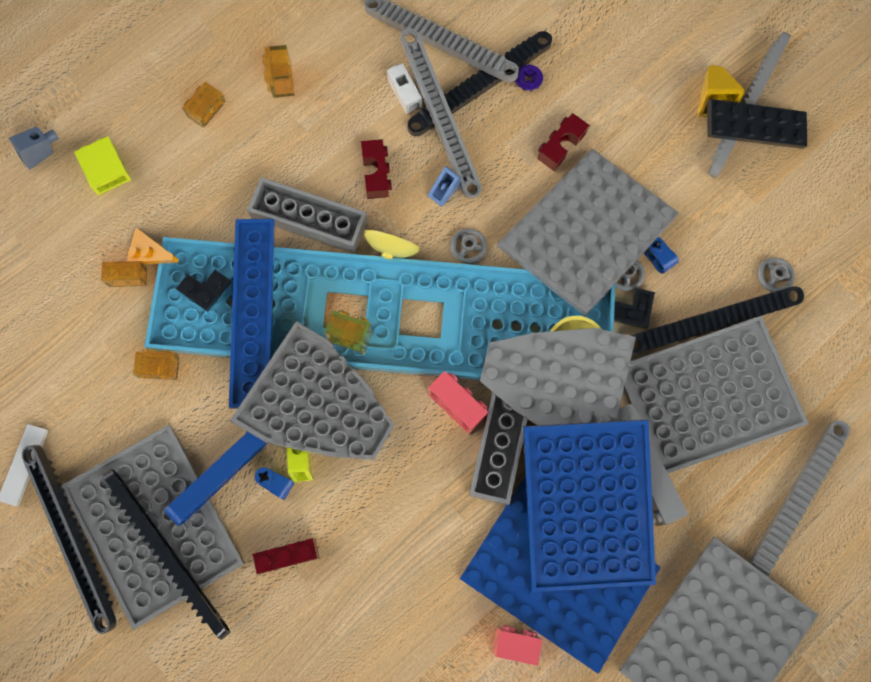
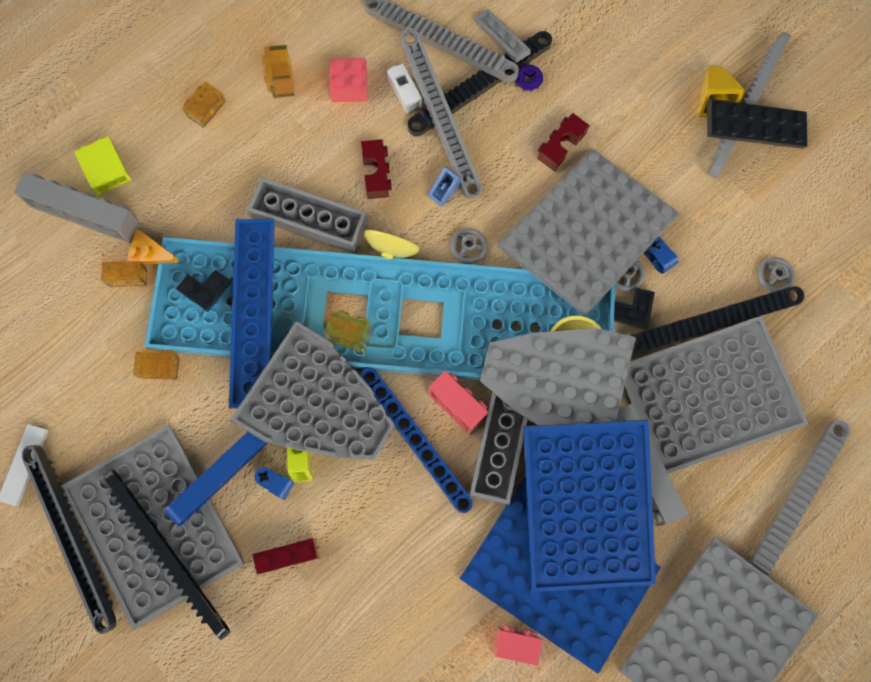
sand blue torso [9,127,59,170] -> none
none -> light grey brick [14,173,140,244]
none -> coral brick [330,58,368,102]
none -> blue beam [361,368,473,514]
none -> light grey tile [474,9,531,63]

